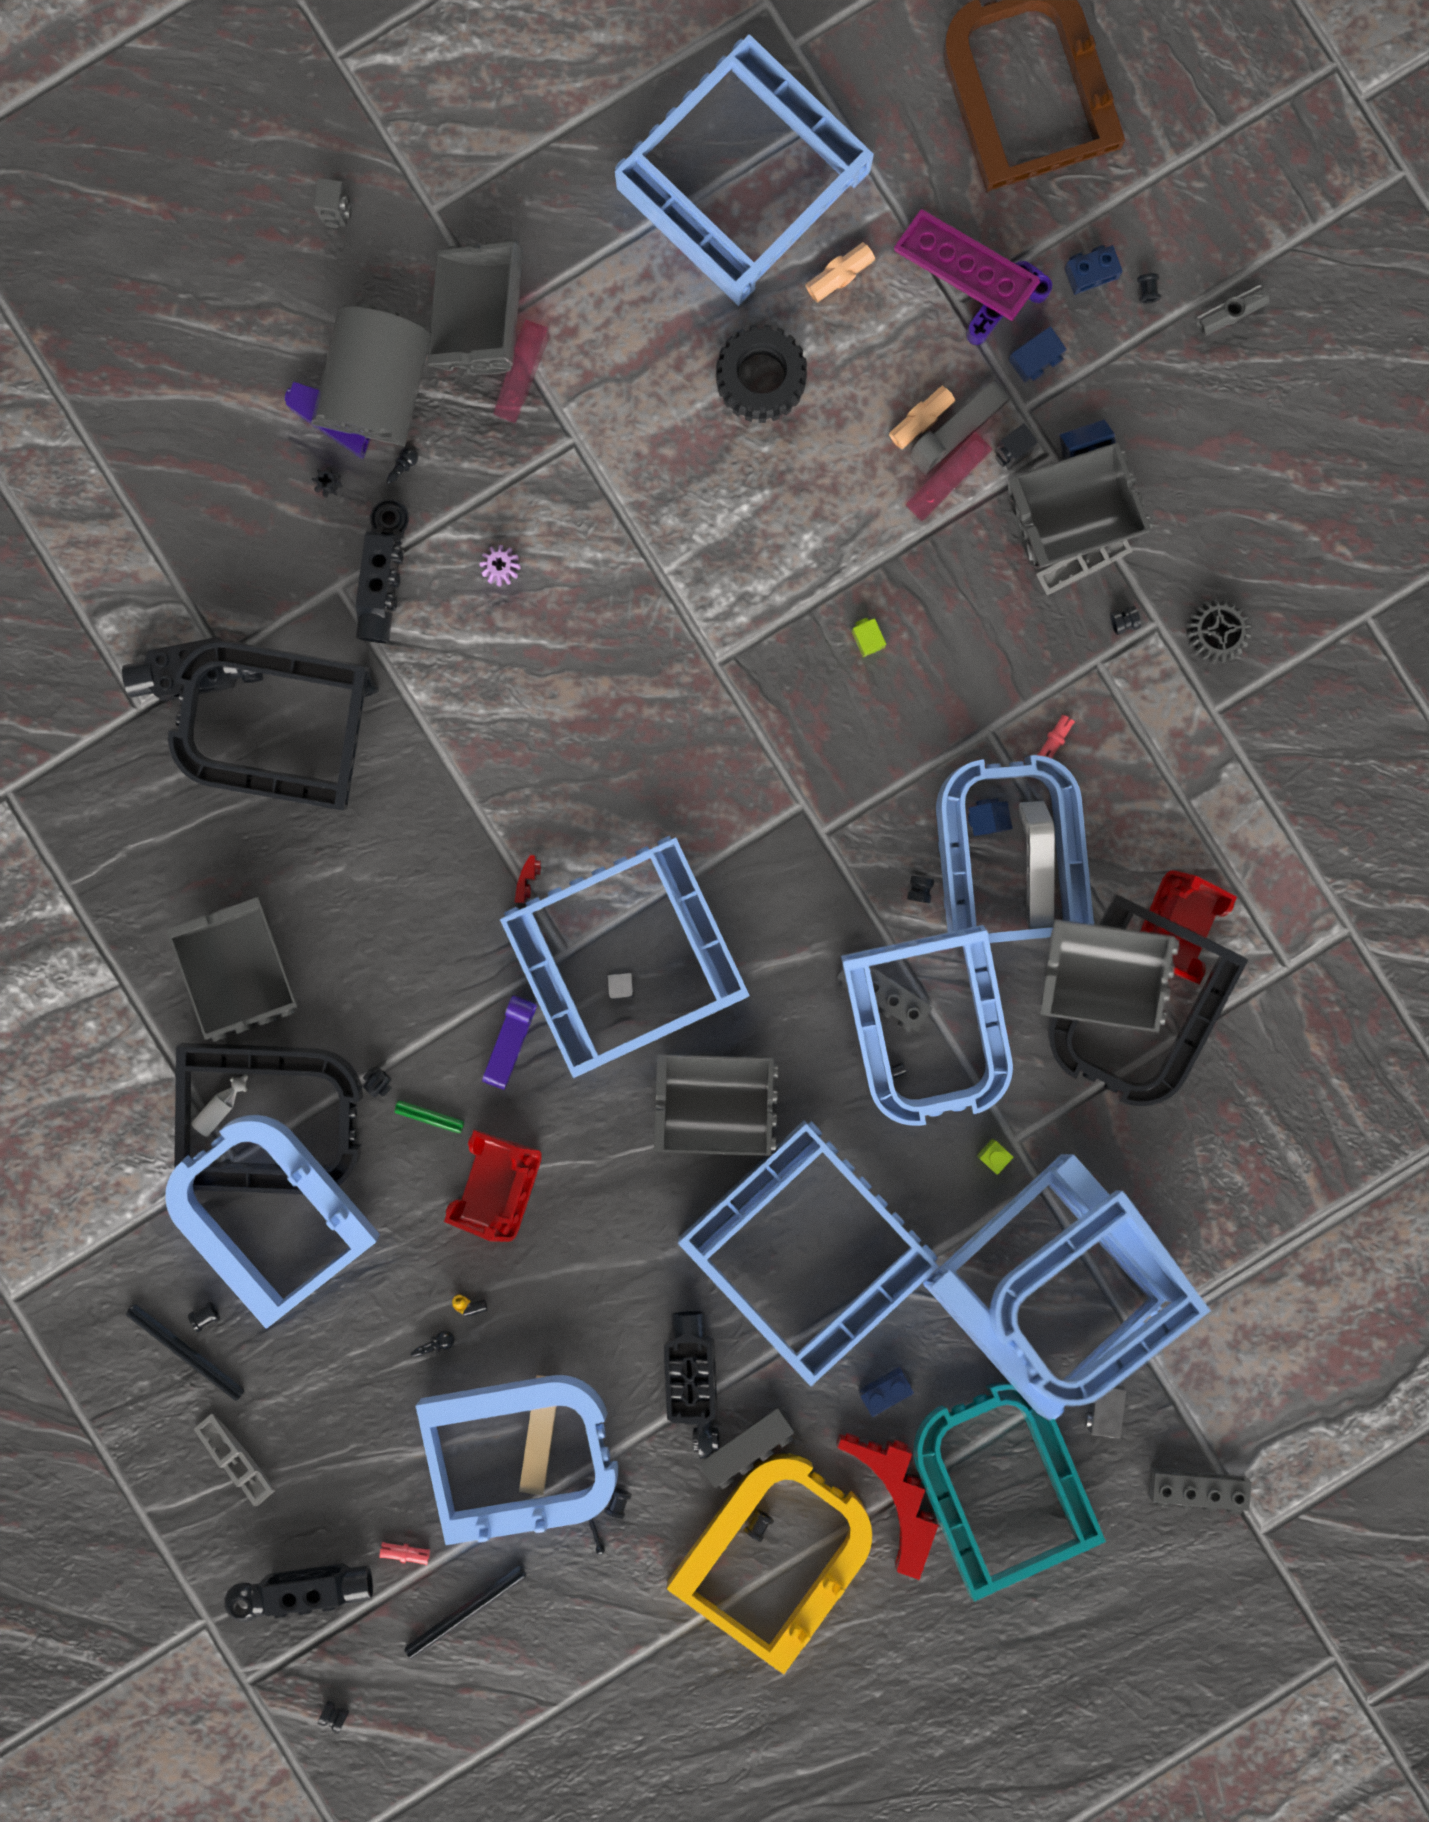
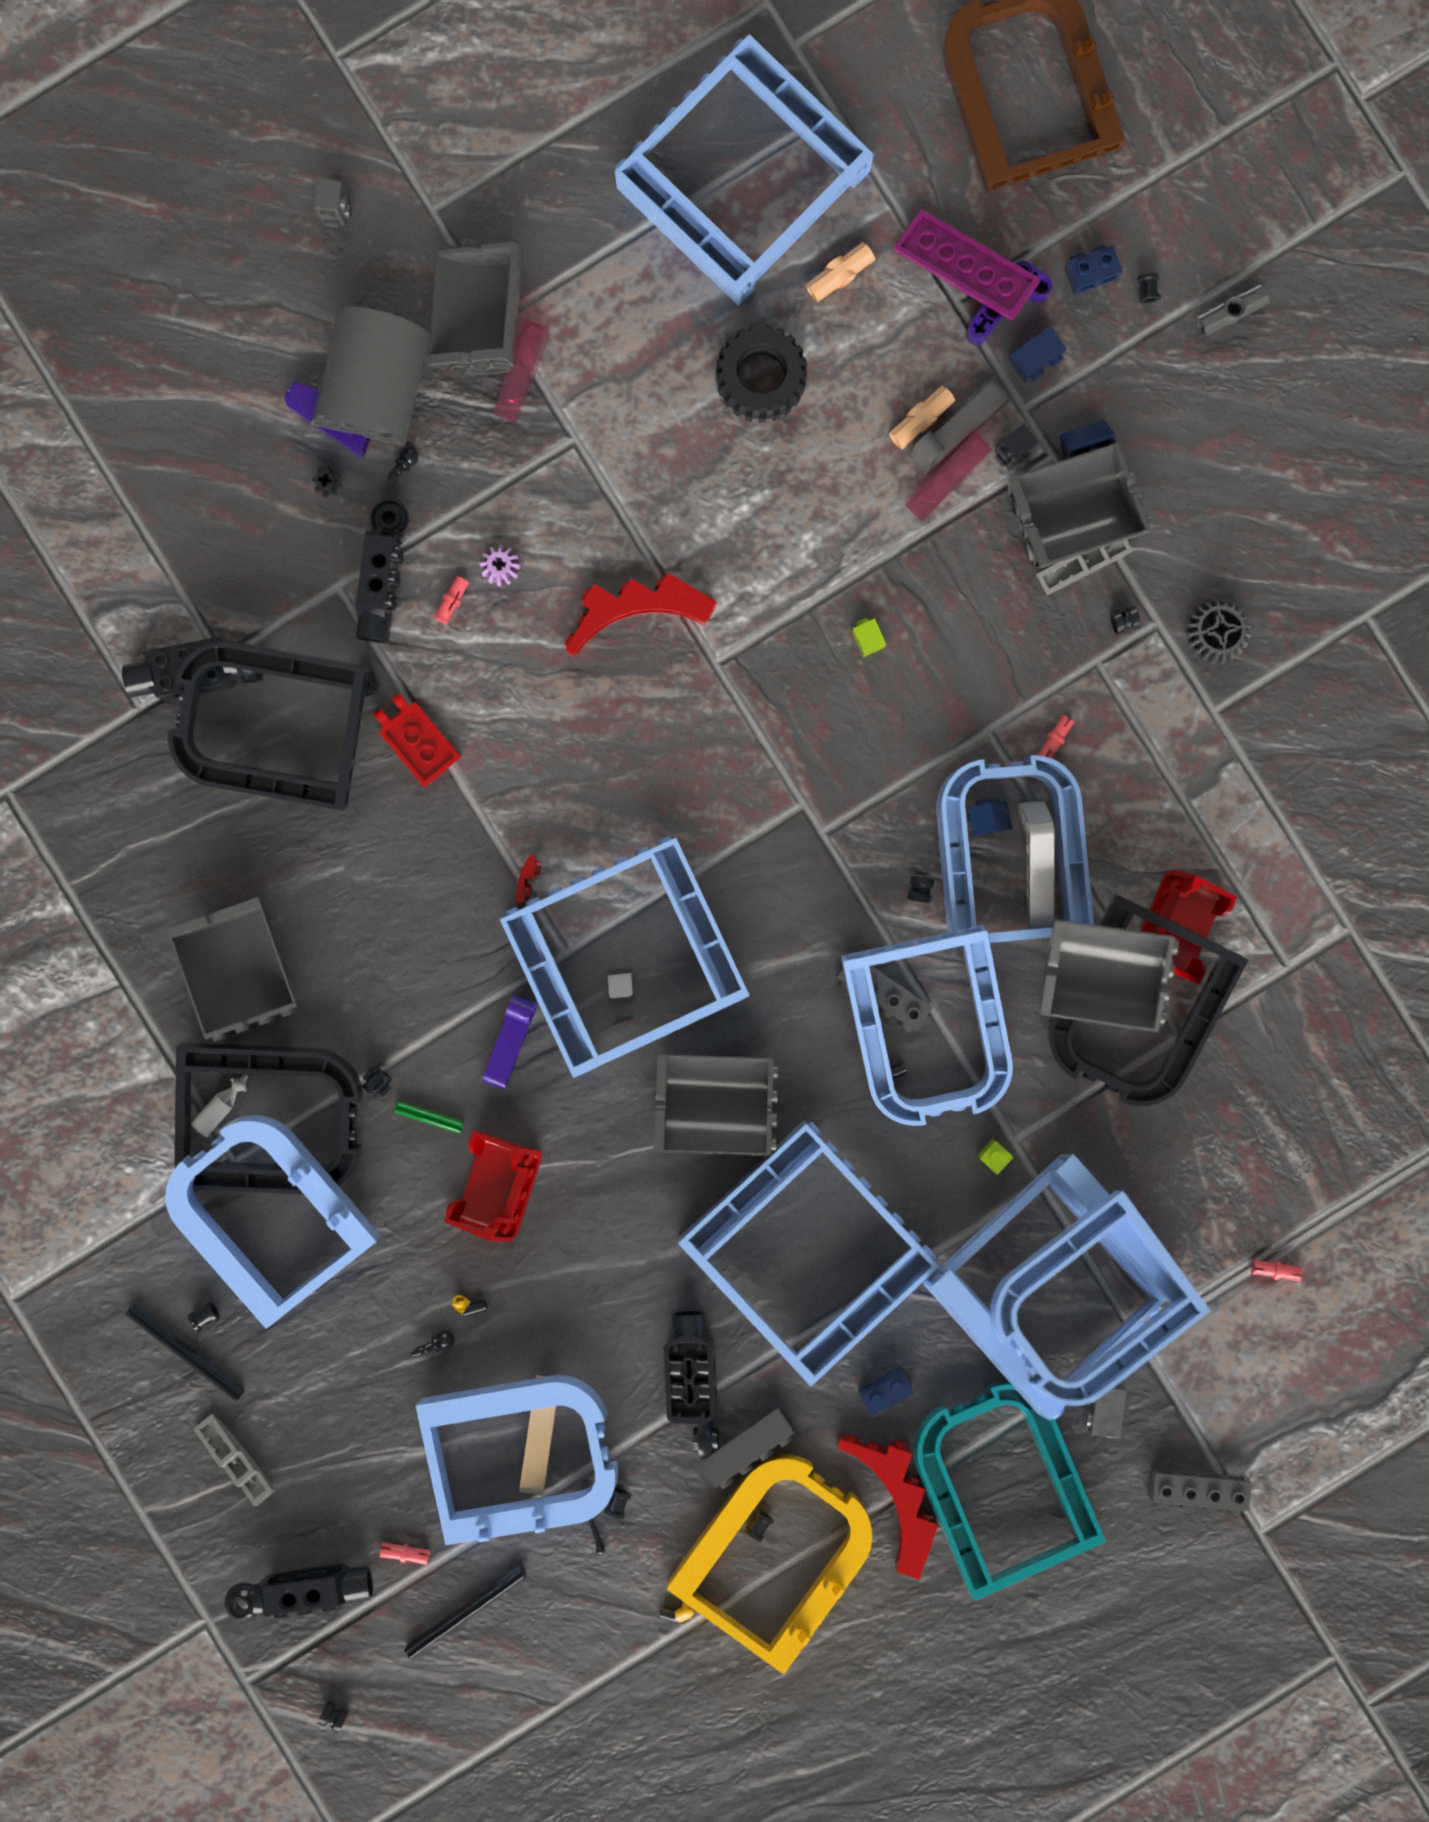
none -> red tile [373,693,462,788]
none -> coral pin [433,576,469,625]
none -> red arch [564,573,717,658]
none -> arm [659,1602,694,1623]
none -> coral pin [1251,1259,1303,1282]

